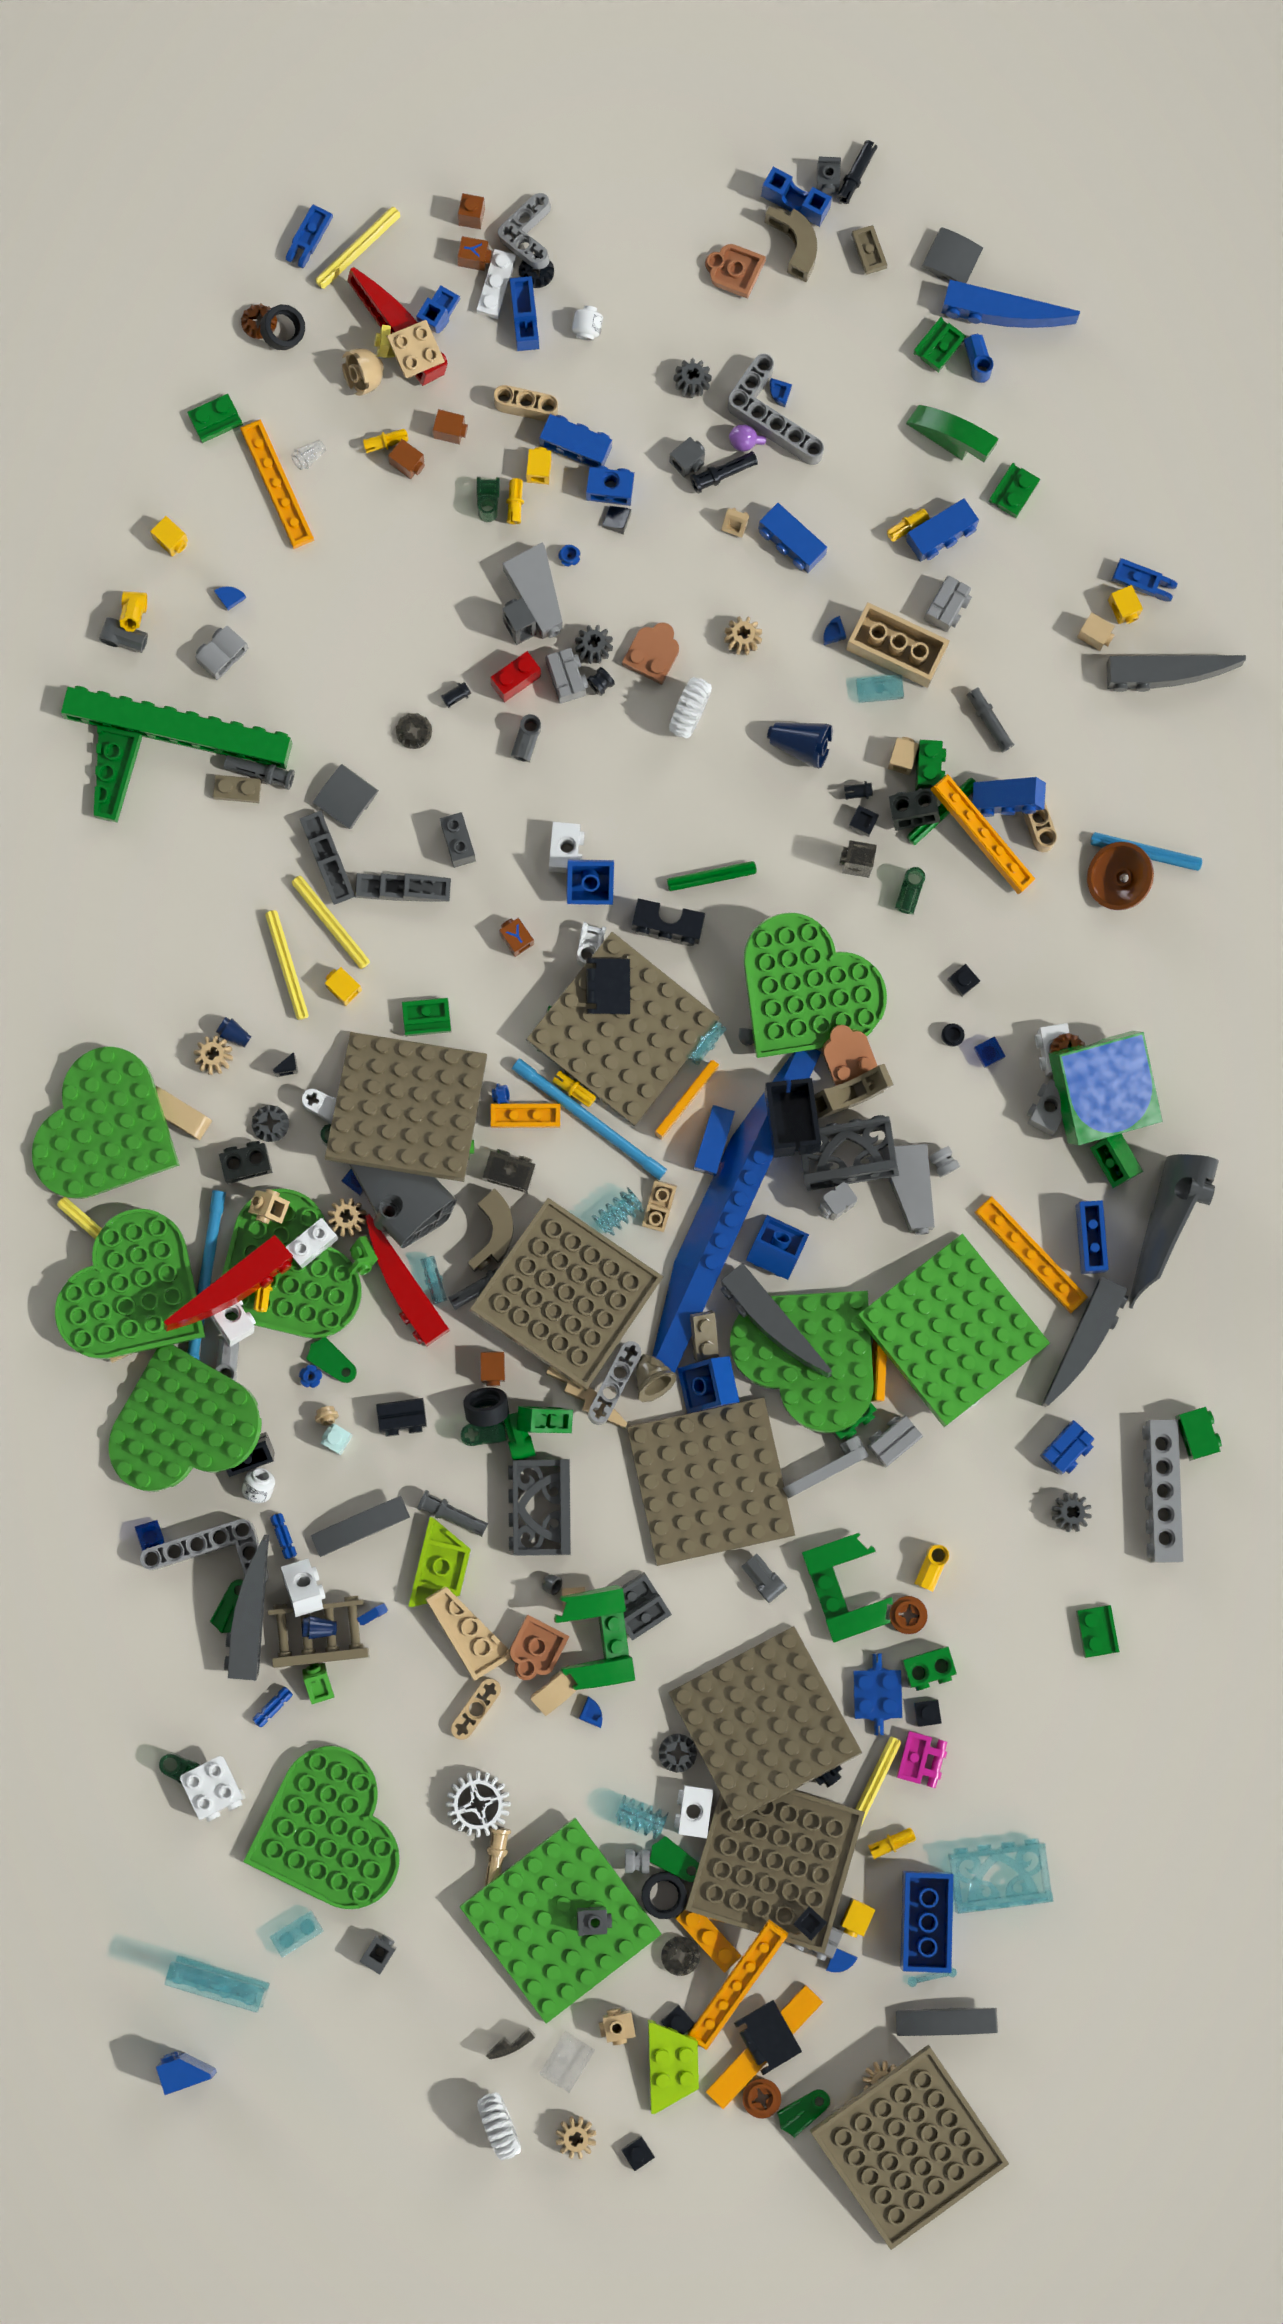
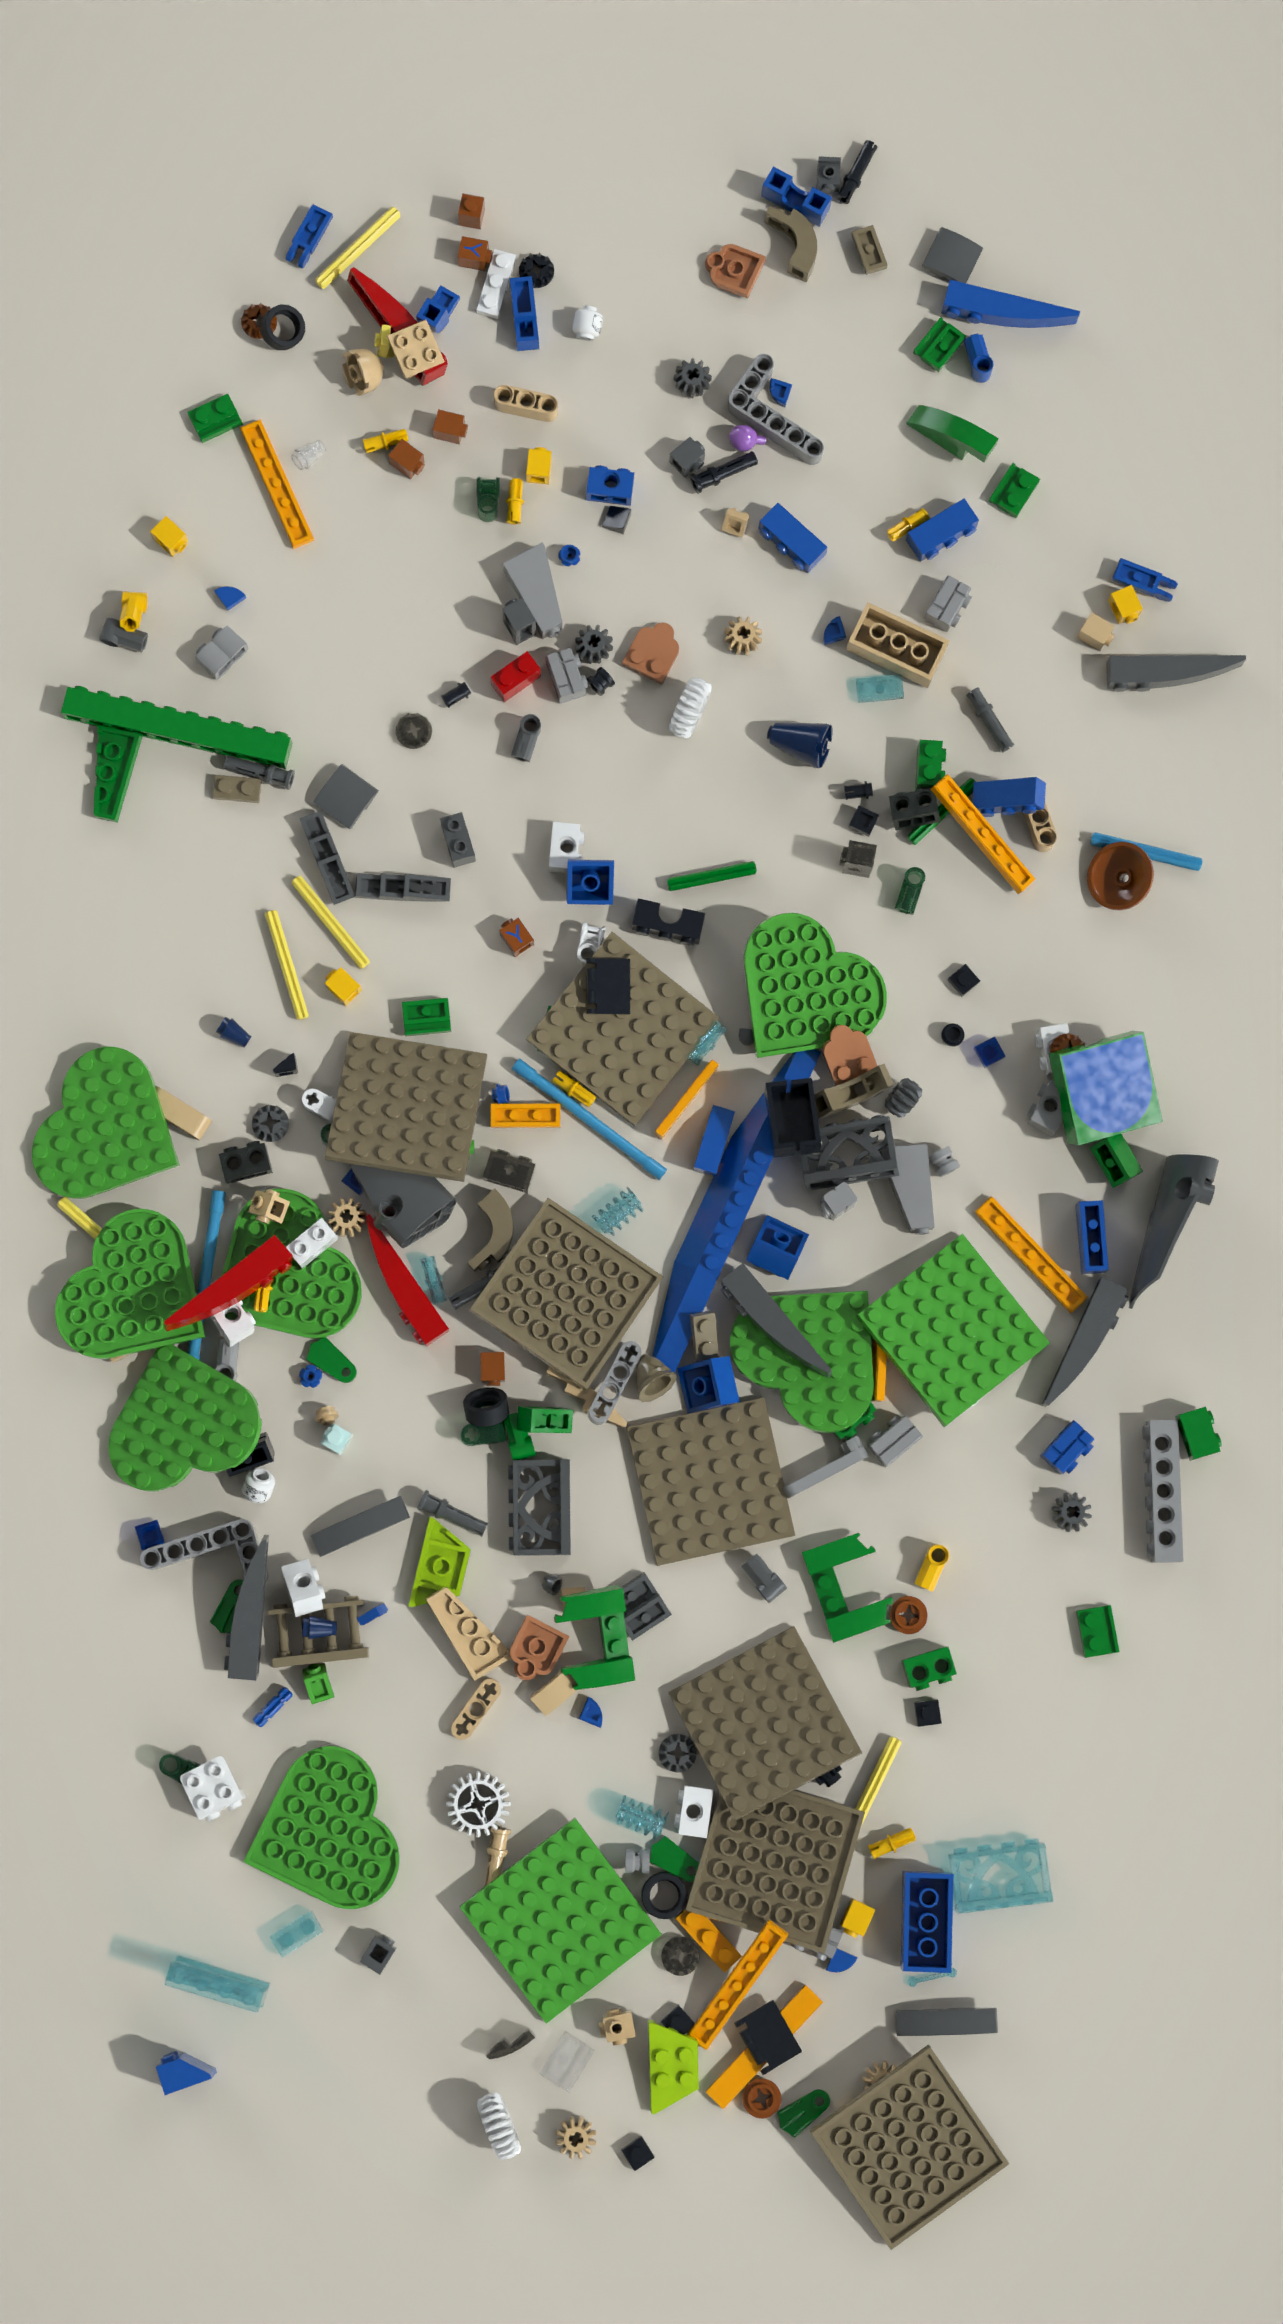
tan gear [193,1035,233,1075] -> none
blue axle [270,1513,297,1559] -> none
bright green bracket [348,1236,378,1275] -> none
black brick [376,1398,427,1437] -> none
light grey beam [498,193,551,269] -> none
blue brick [539,414,612,467] -> none
dark grey brick [577,1907,612,1936] -> none
tan slope [642,1179,677,1232] -> none
black plate [793,1906,827,1941] -> none
blue plate [854,1653,903,1735] -> none
tan brick [888,737,919,775] -> none
dark pink plate [896,1731,947,1788] -> none
none -> dark grey gear [885,1078,922,1118]

